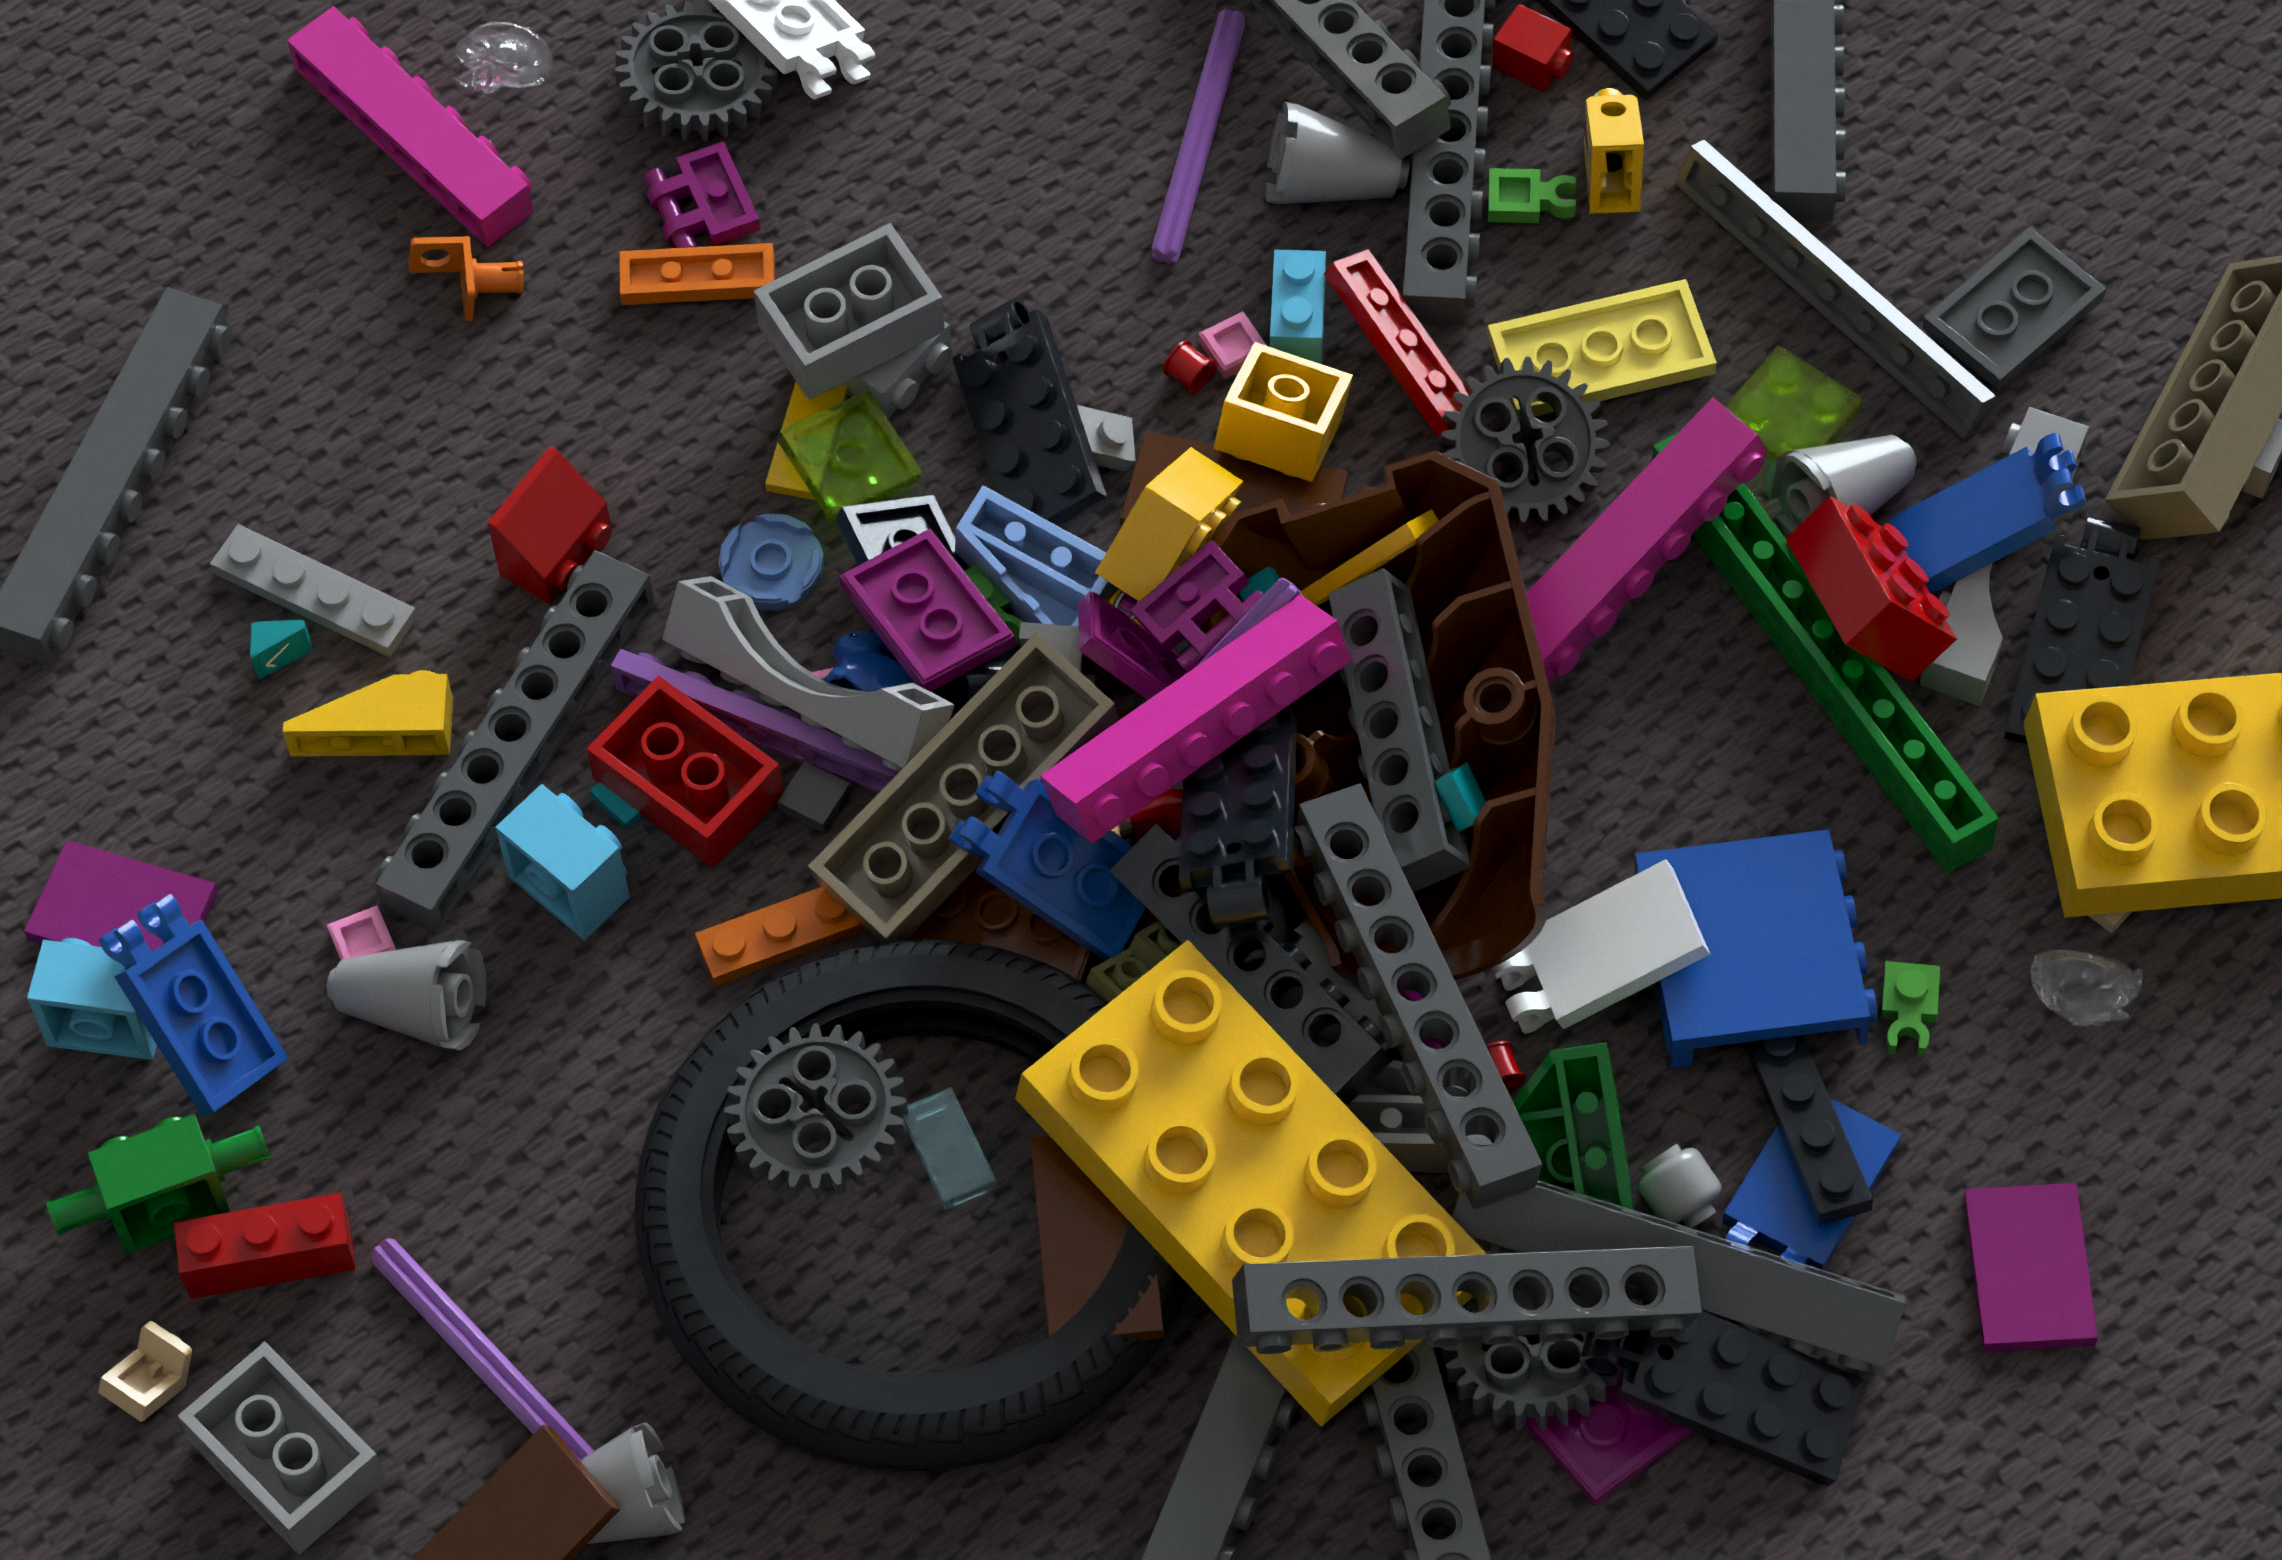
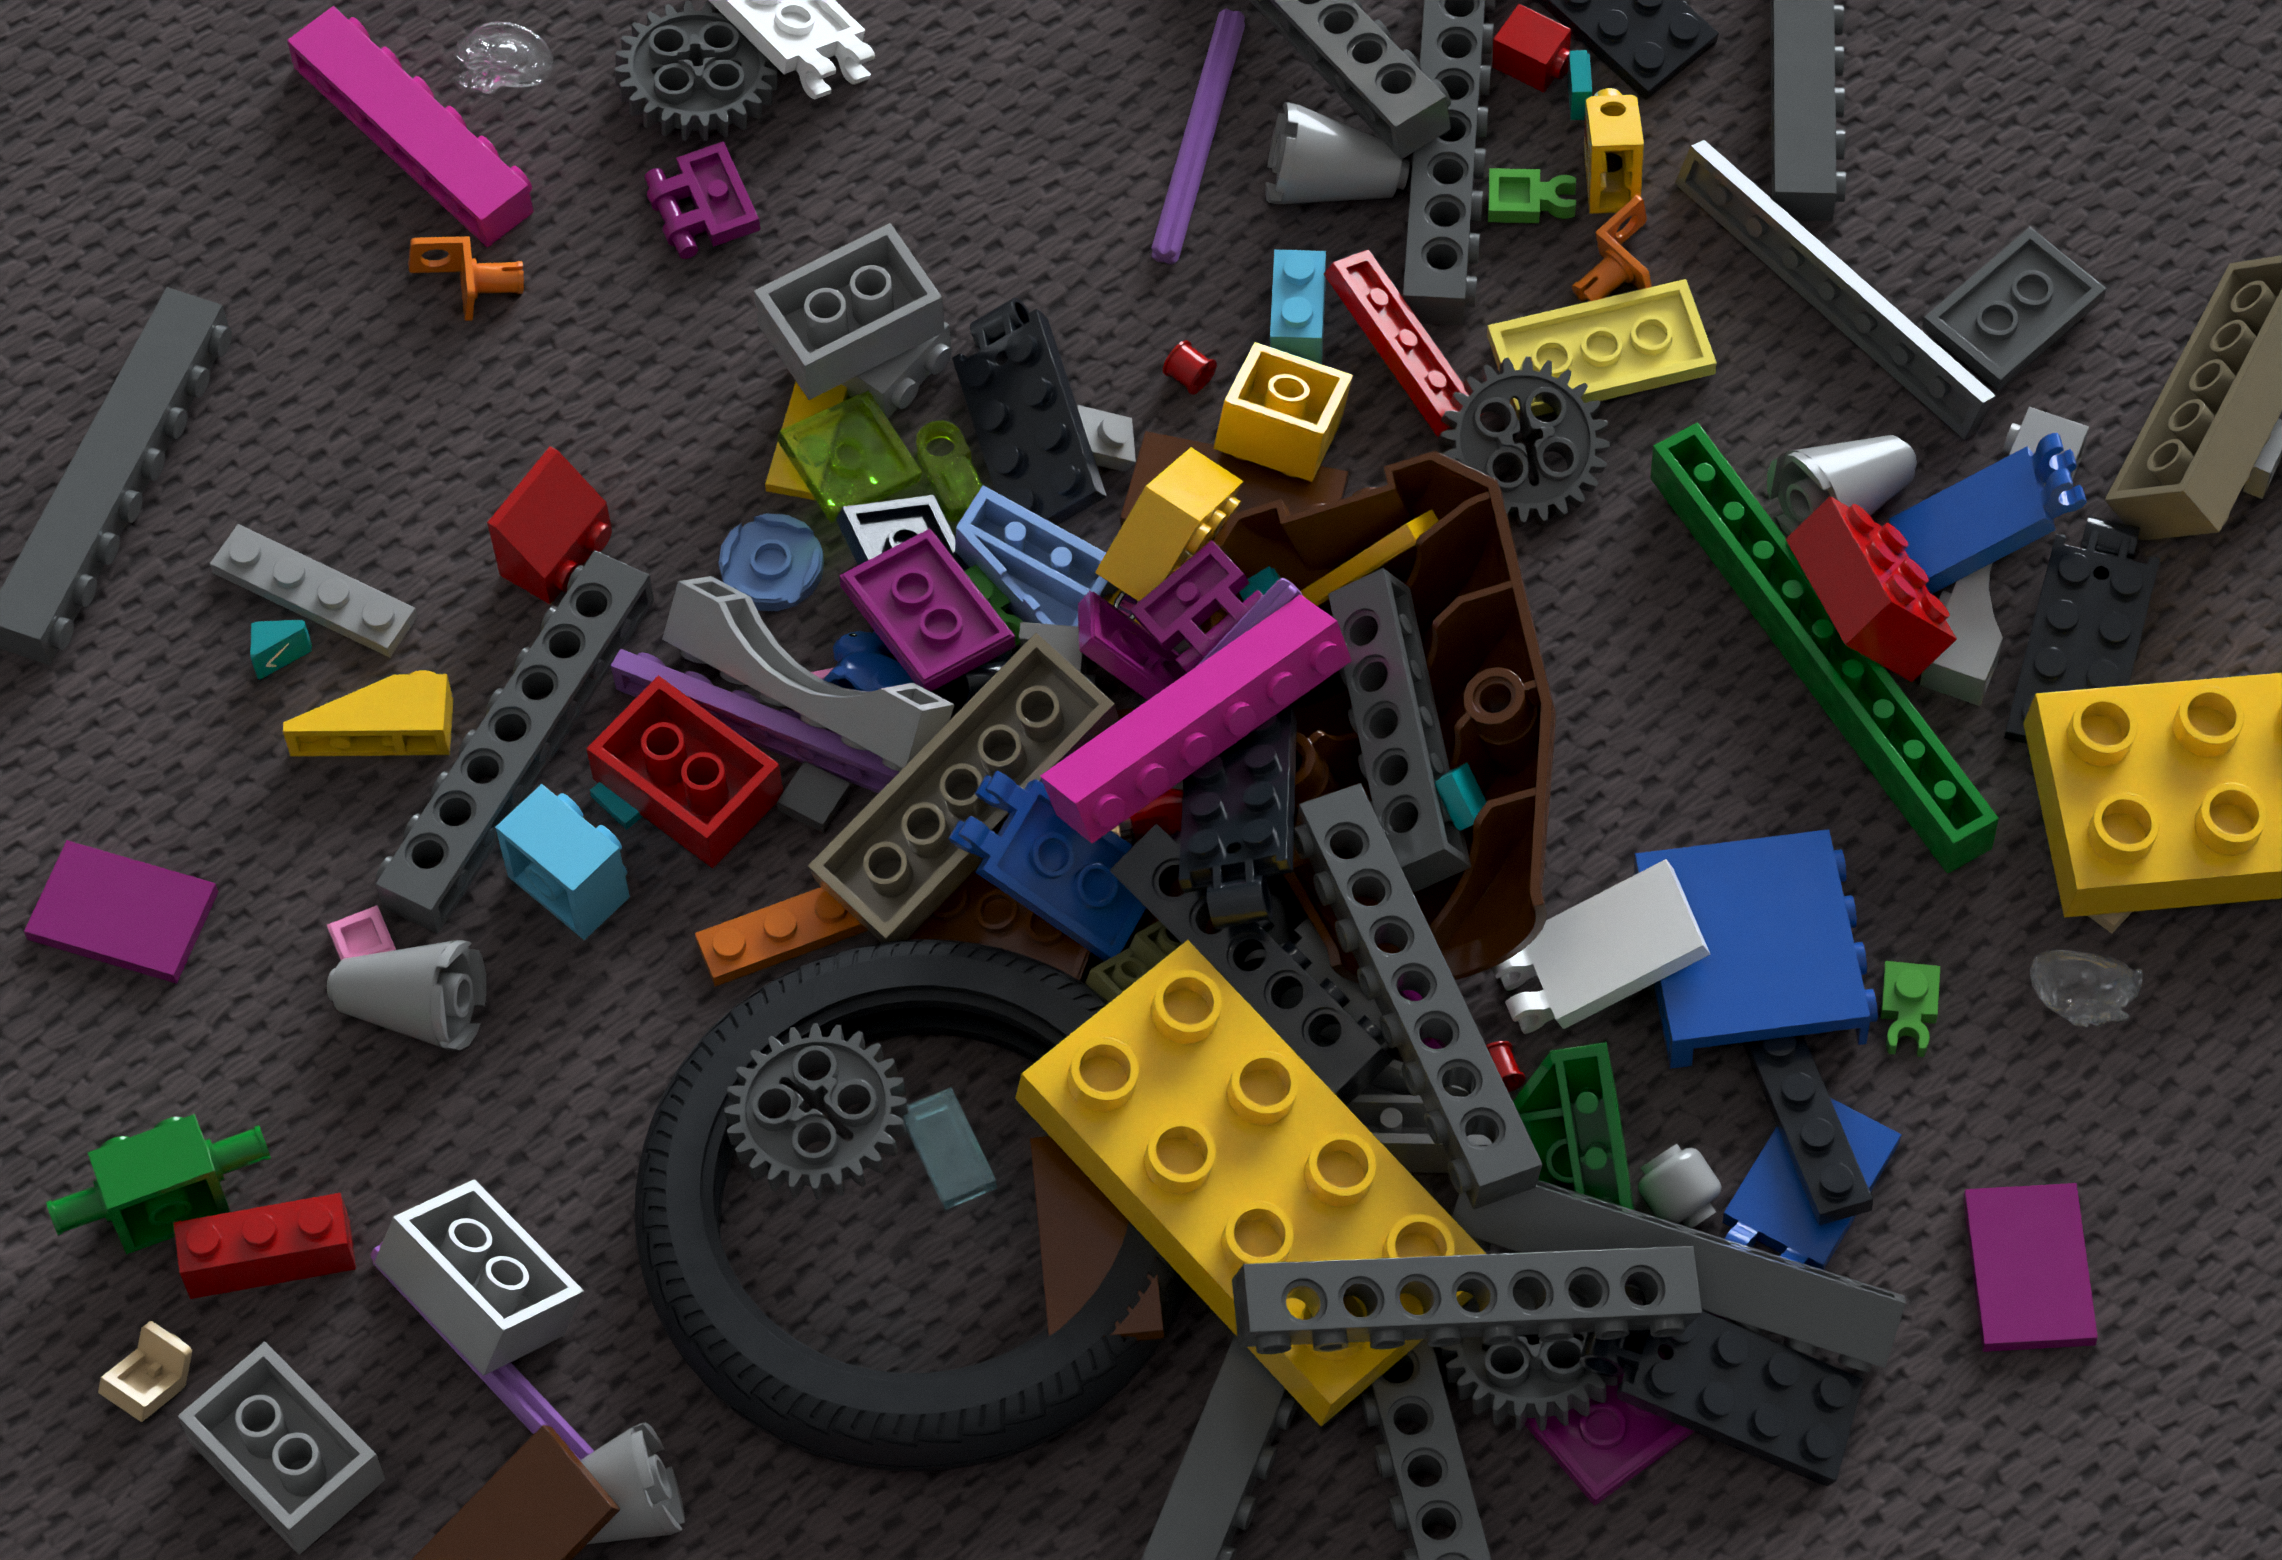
medium azure brick [27,938,157,1060] -> none
blue tile [99,894,288,1117] -> none
orange plate [619,243,775,305] -> none
bright pink tile [1198,311,1267,379] -> none
dark pink brick [1526,397,1768,685] -> none
clear neon green plate [1725,345,1863,460] -> none
none -> light grey brick [374,1179,584,1376]
none -> clear neon green piece [916,420,983,522]
none -> teal tile [1567,50,1592,120]
none -> orange bracket [1572,195,1652,302]

